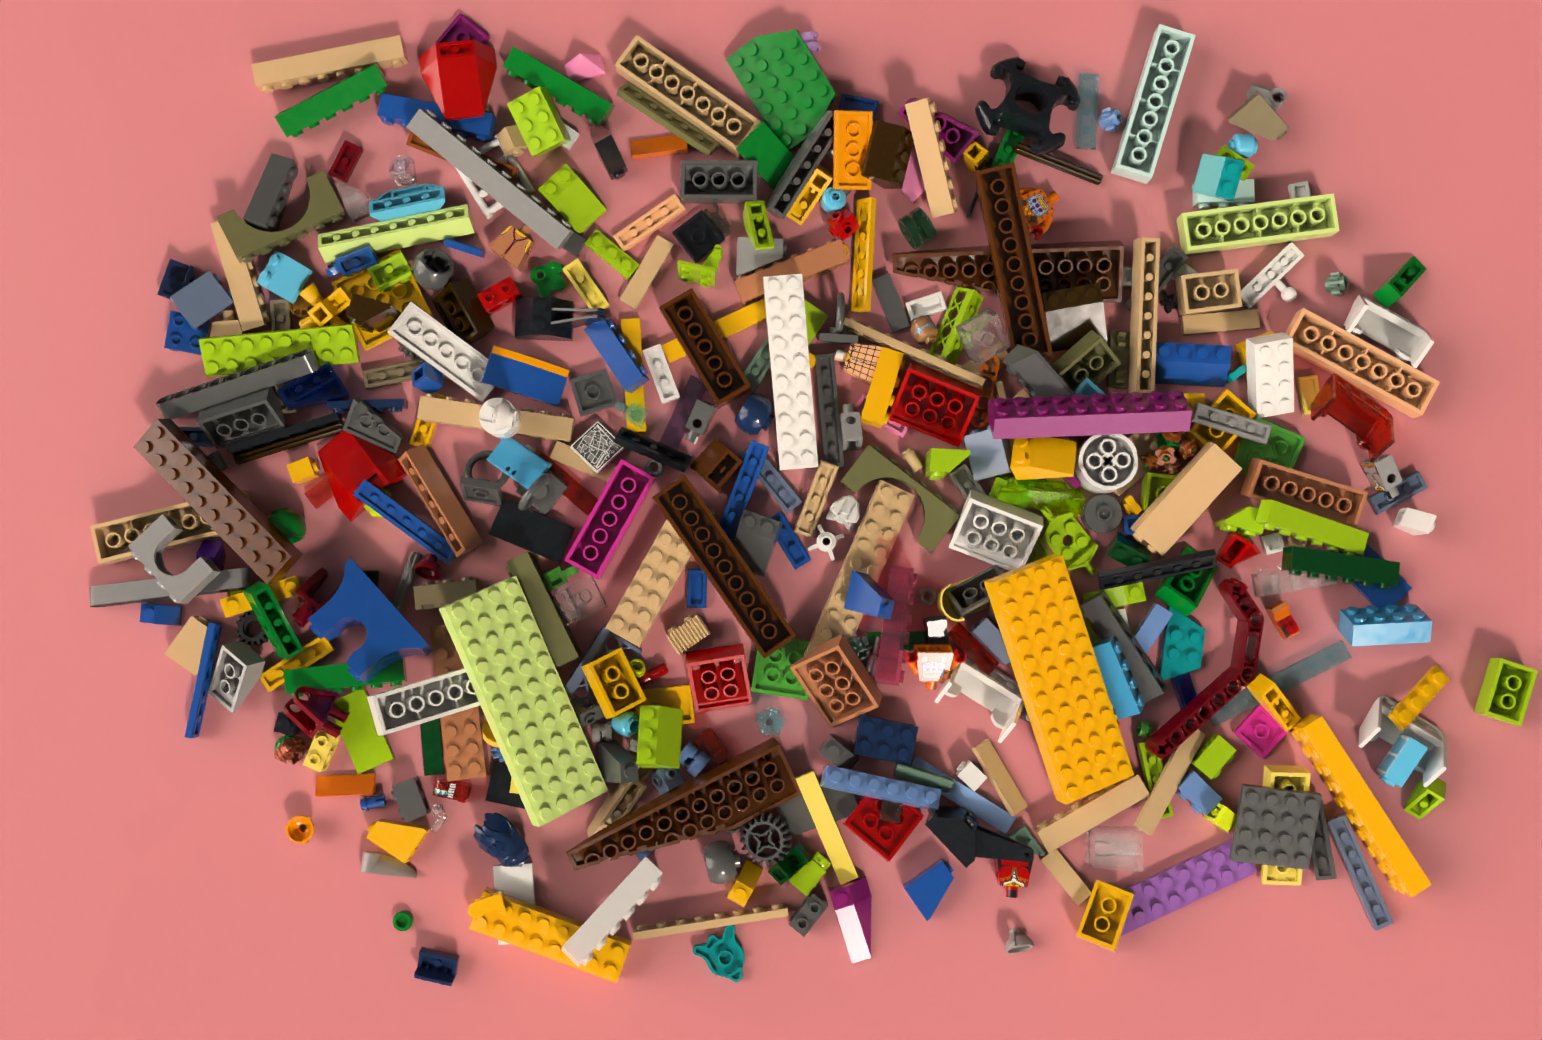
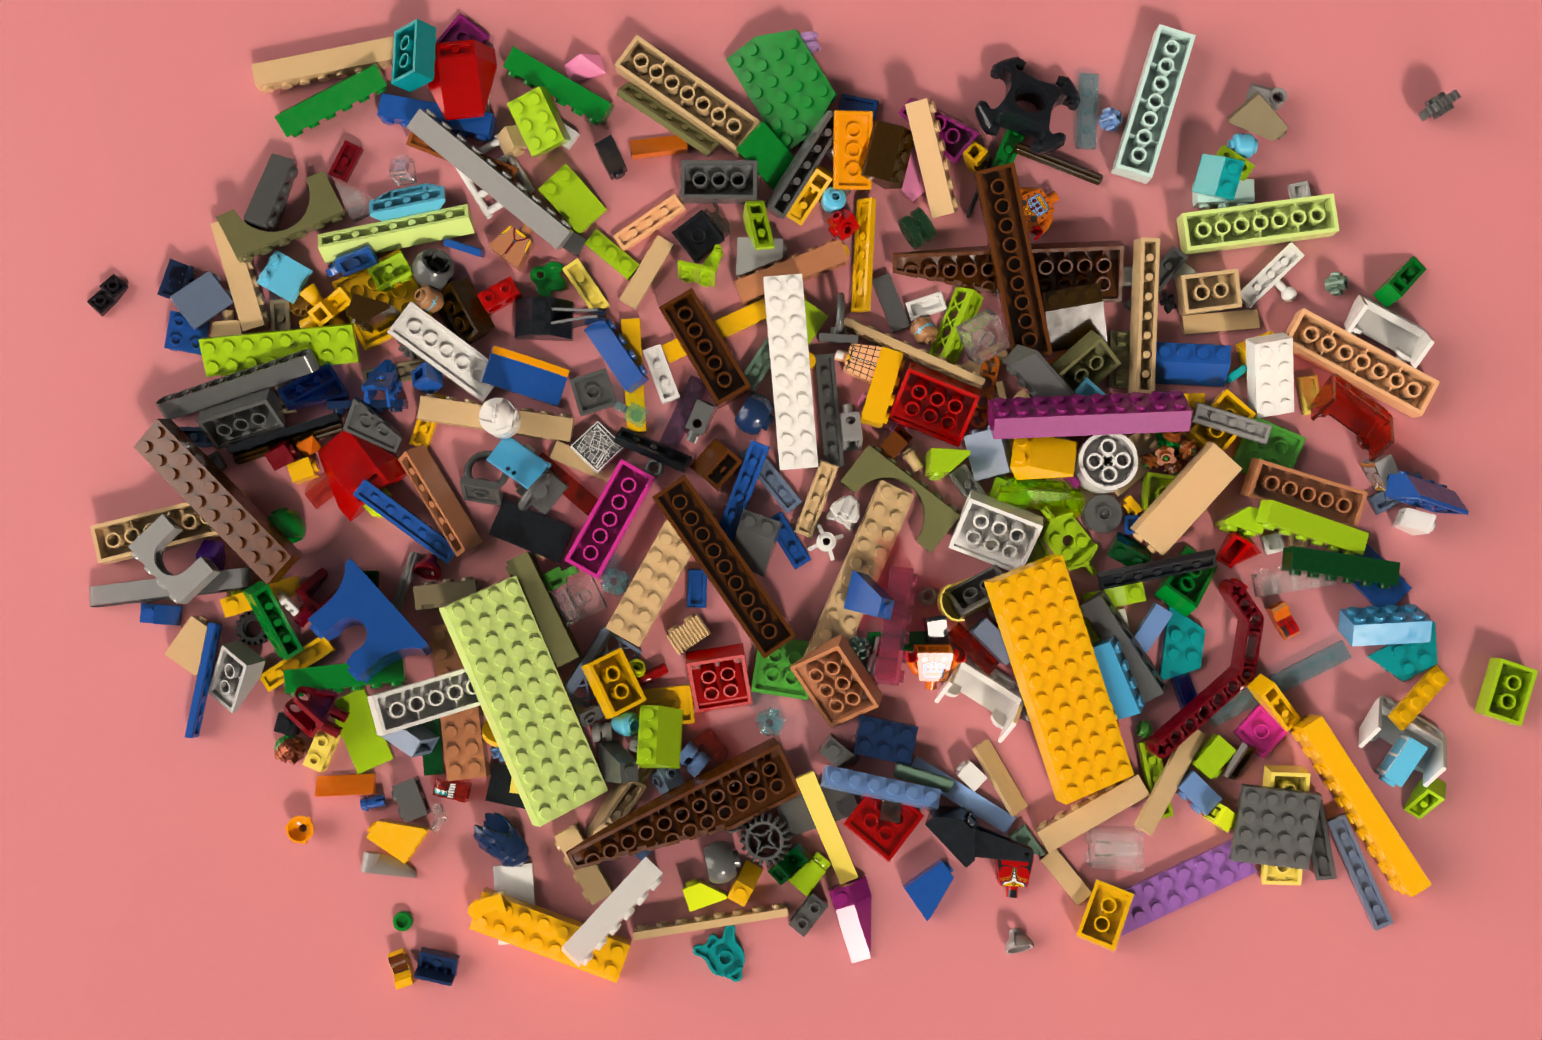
none -> black slope [87,274,129,317]
none -> dark red brick [264,440,298,471]
none -> white tile [276,591,299,616]
none -> orange slope [296,435,322,457]
none -> blue piece [361,360,402,407]
none -> sand blue brick [375,724,440,757]
none -> yellow leg [388,947,417,990]
none -> teal brick [391,19,437,92]
none -> medium nougat head [414,285,444,313]
none -> tan brick [554,823,614,905]
none -> clear light blue brick [600,567,630,596]
none -> neon yellow slope [682,879,727,912]
none -> reddish brown brick [880,425,913,459]
none -> dark brown tile [1222,742,1256,780]
none -> teal wing [1367,621,1438,682]
none -> blue slope [1385,471,1469,515]
none -> dark grey gear [1418,90,1461,122]

